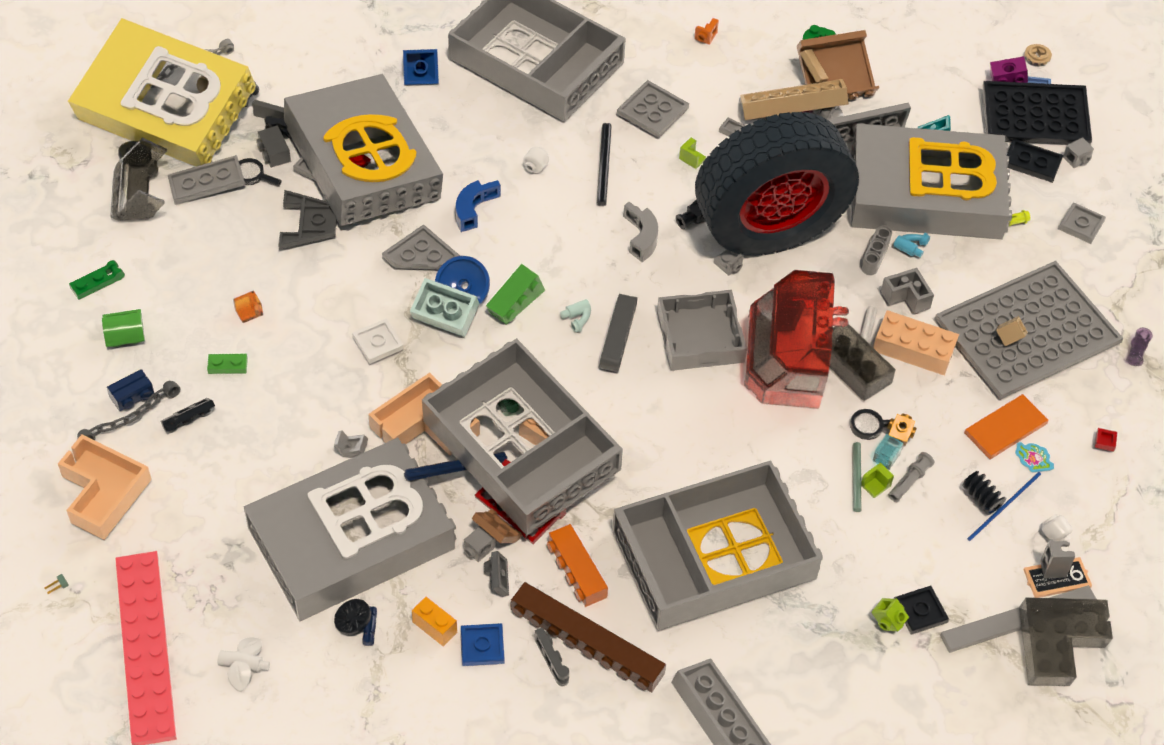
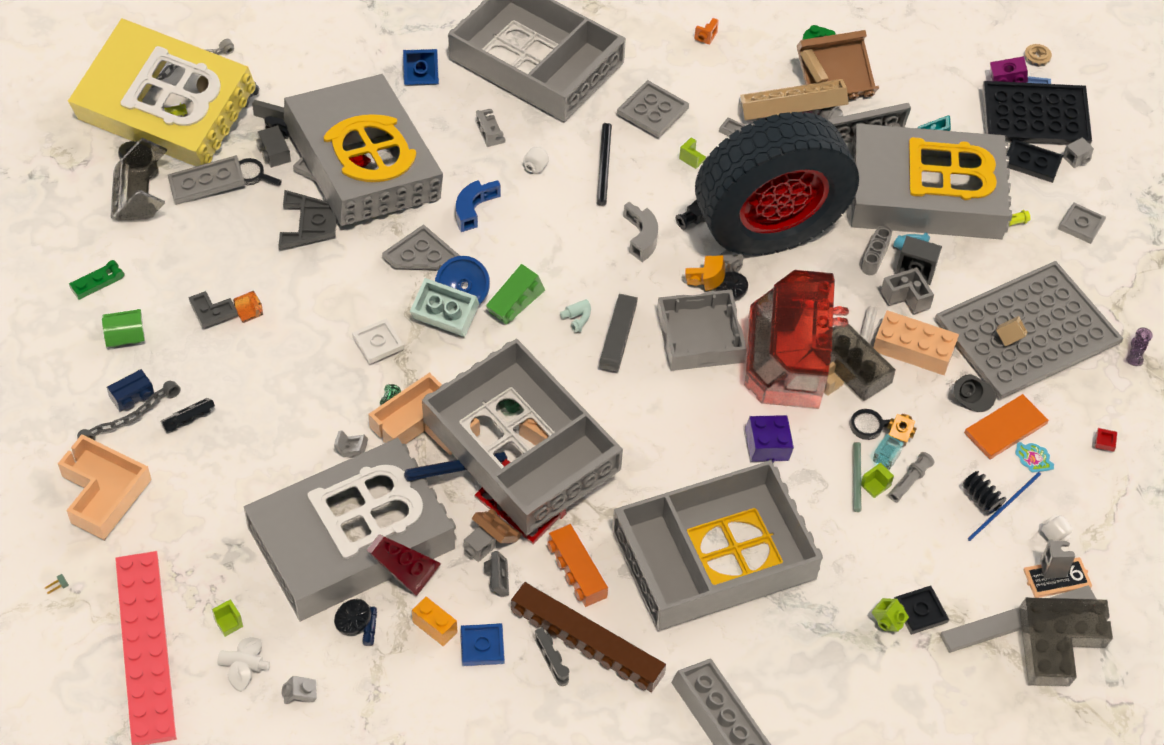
bright green plate [207,354,248,374] -> none
none -> neon yellow pin [164,103,188,116]
none -> dark grey plate [188,291,238,329]
none -> lime panel [212,599,243,637]
none -> light grey bracket [282,676,317,704]
none -> dark red wing [366,534,441,596]
none -> clear green bush [380,384,401,405]
none -> light grey hinge [476,109,505,147]
none -> light orange brick [685,255,726,291]
none -> black wheel [714,271,748,300]
none -> dark purple brick [745,415,794,463]
none -> tan panel [815,362,844,396]
none -> dark grey brick [895,236,942,285]
none -> dark grey piece [953,374,996,412]

